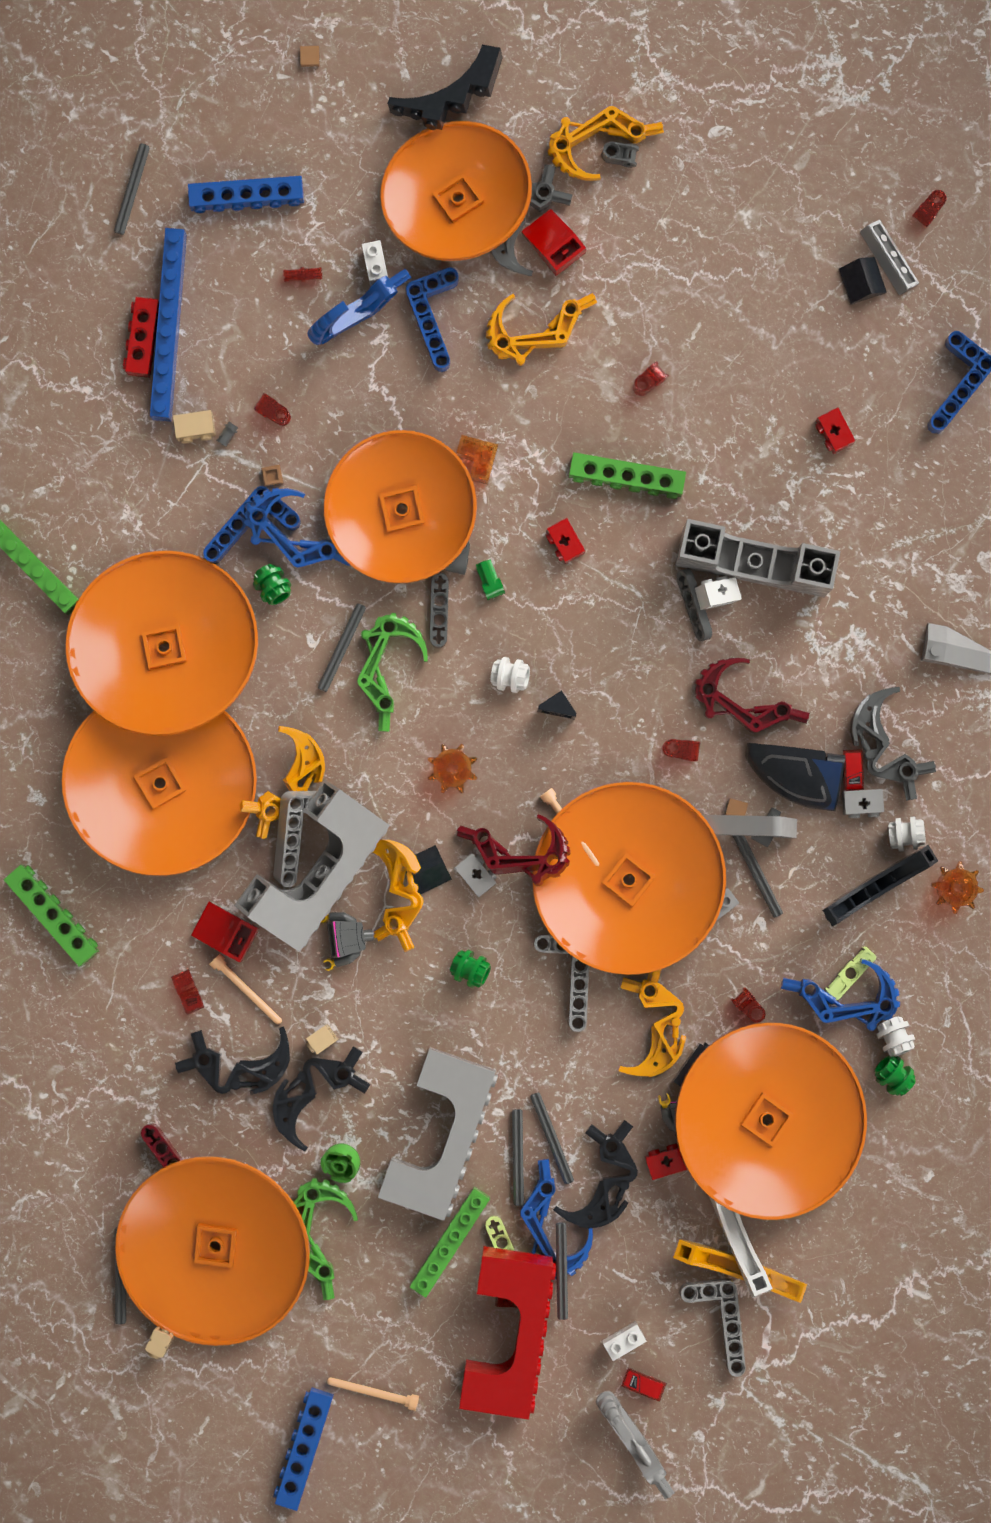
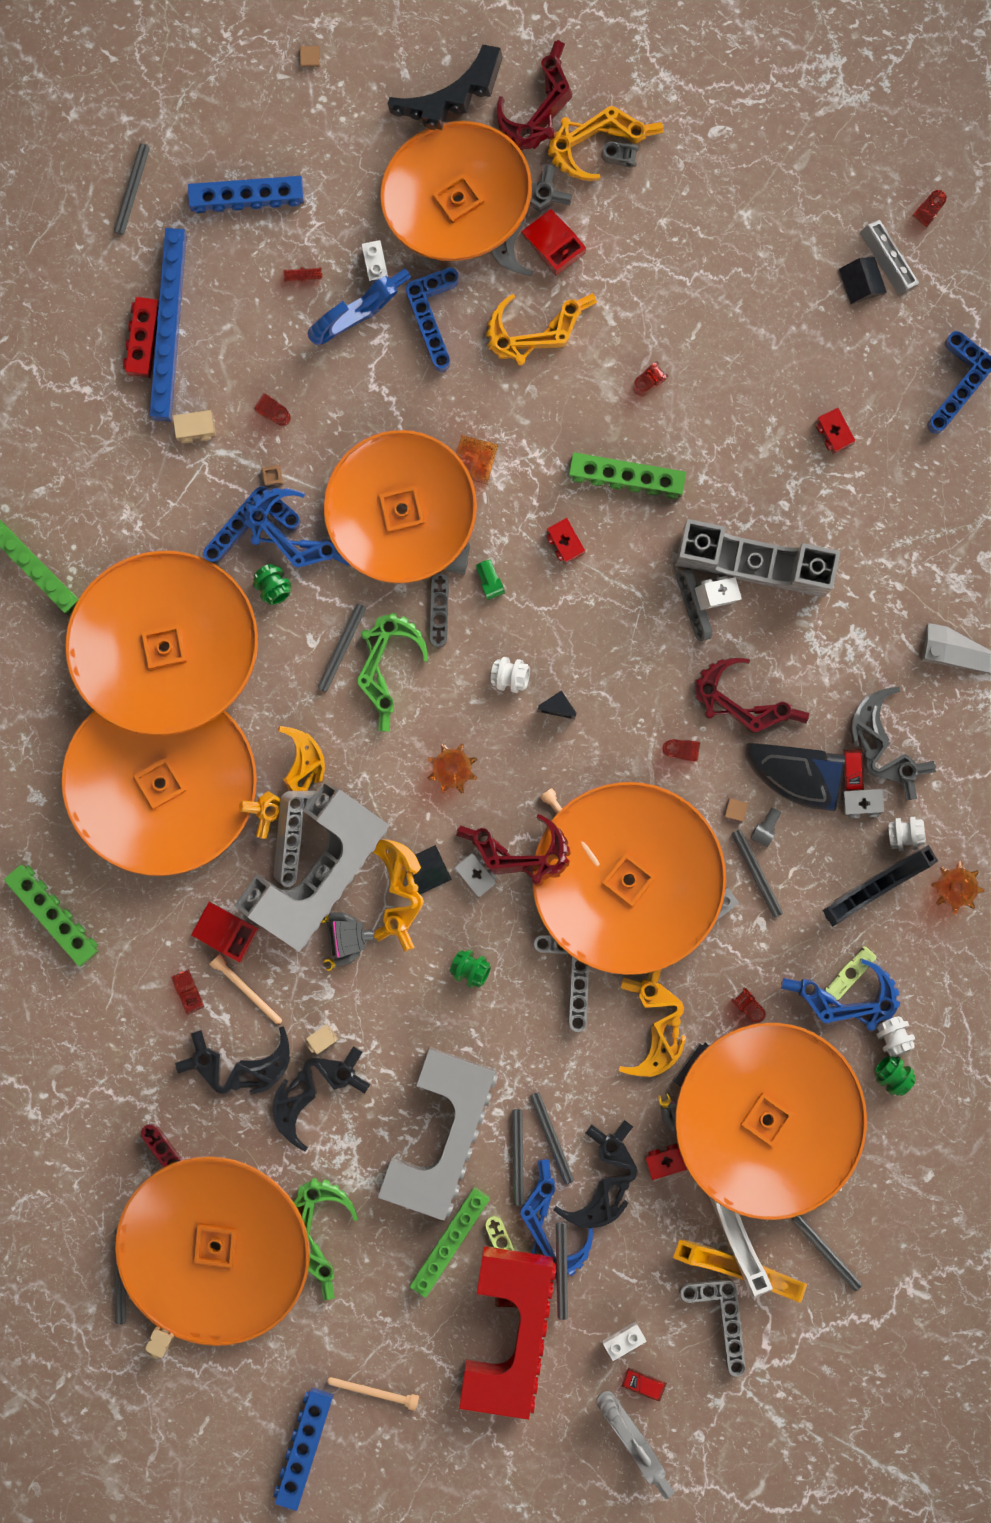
dark grey pin [216,422,238,447] -> none
bright green cylinder [321,1143,360,1183] -> none
light grey beam [702,815,797,838] -> none
none -> dark red piece [497,40,573,150]
none -> dark grey axle [791,1215,862,1291]

